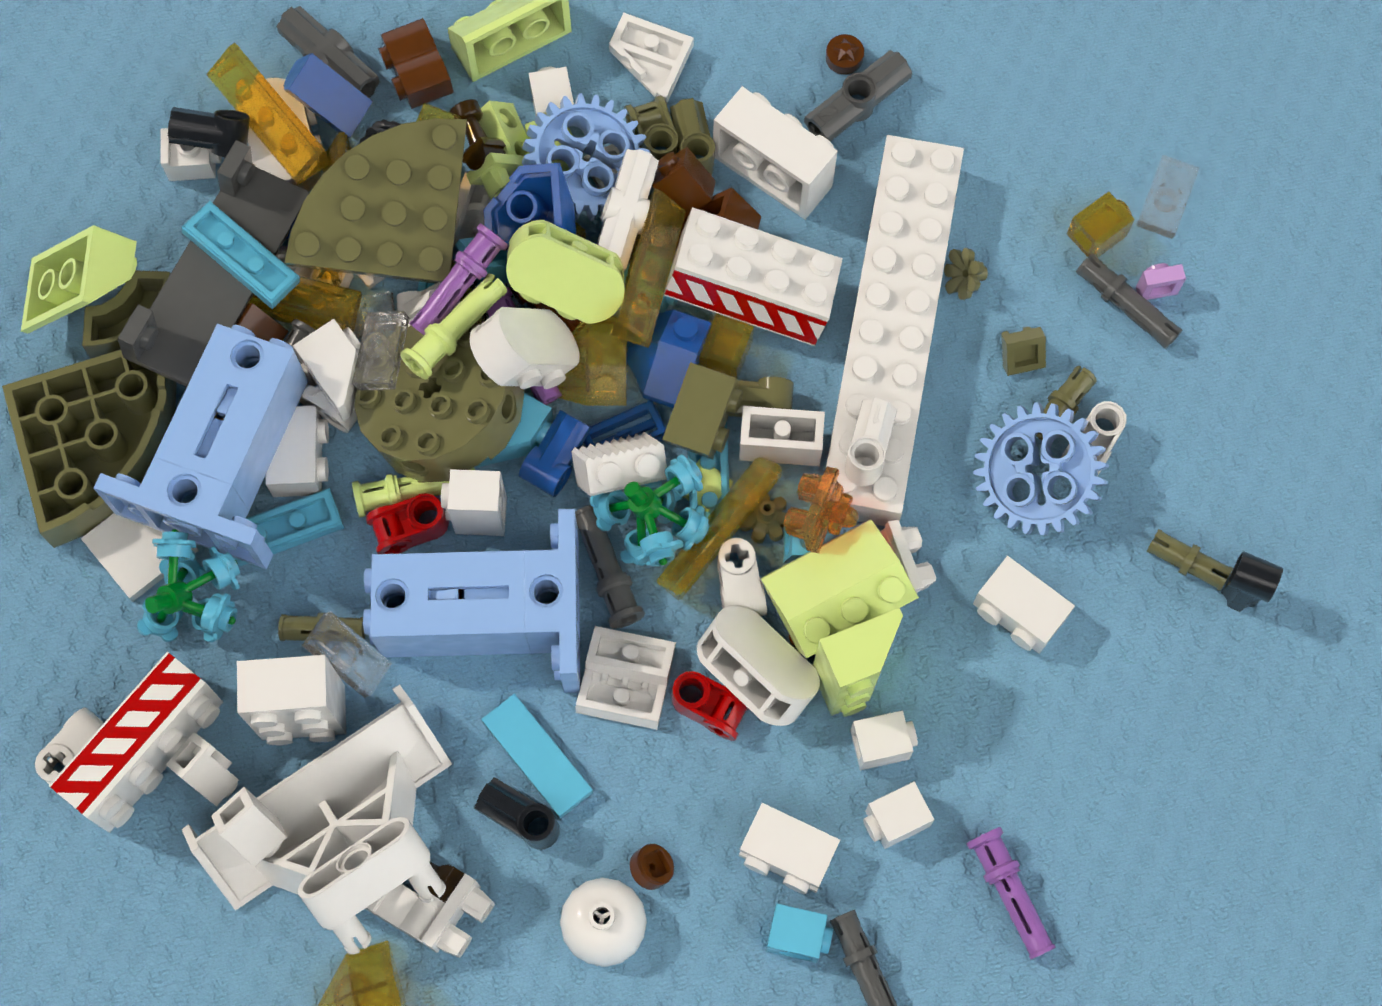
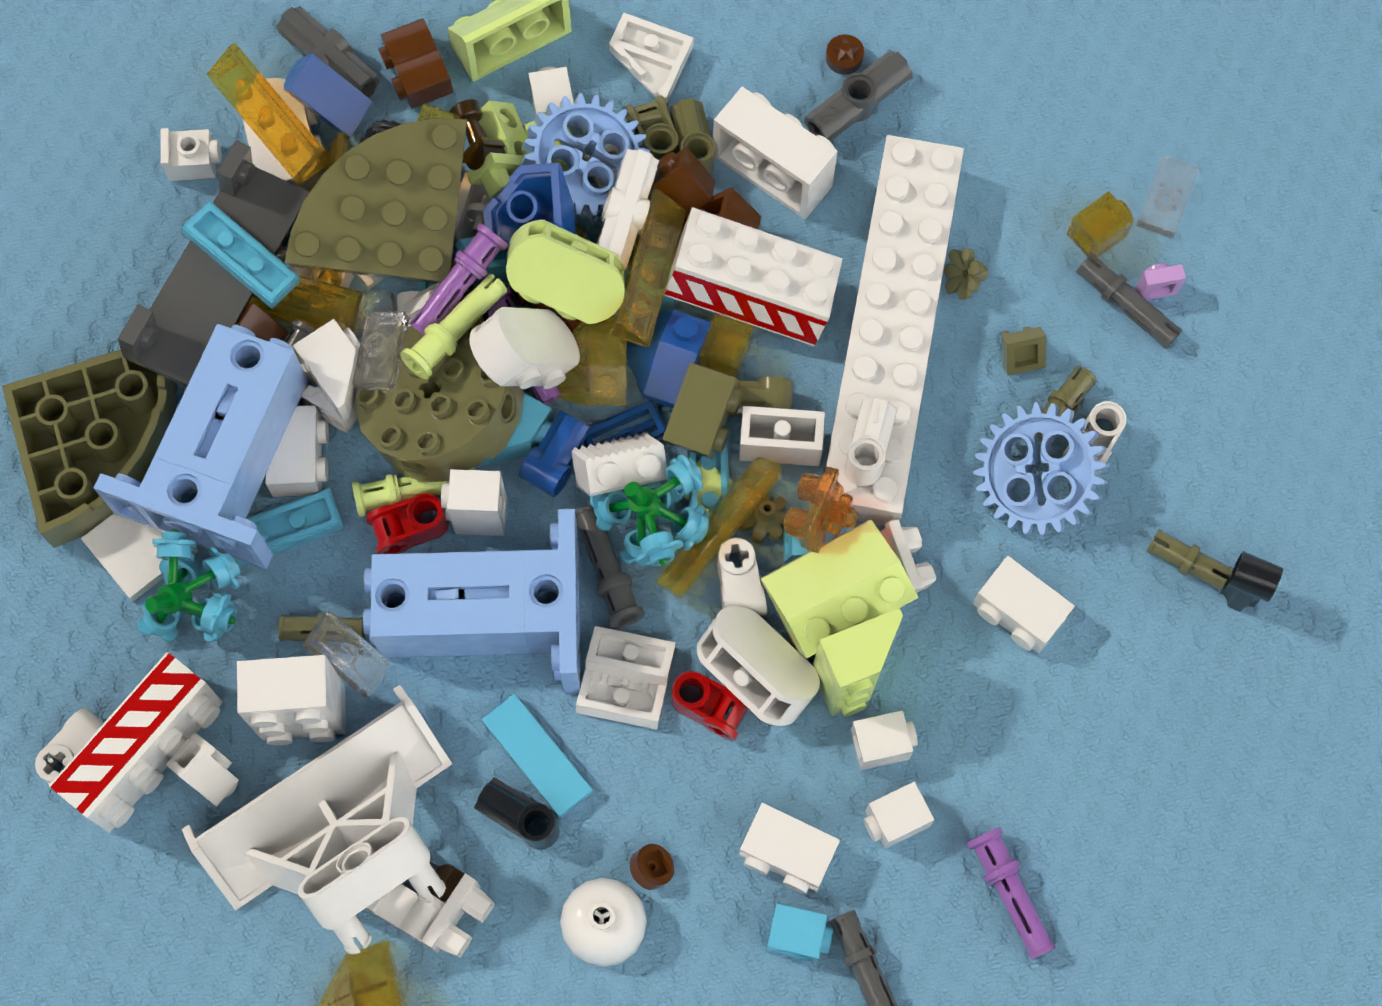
yellowish green slope [21,225,137,334] -> none
olive brick [82,270,171,359] -> none
black piece [168,107,250,158] -> none
white brick [211,787,287,867] -> none

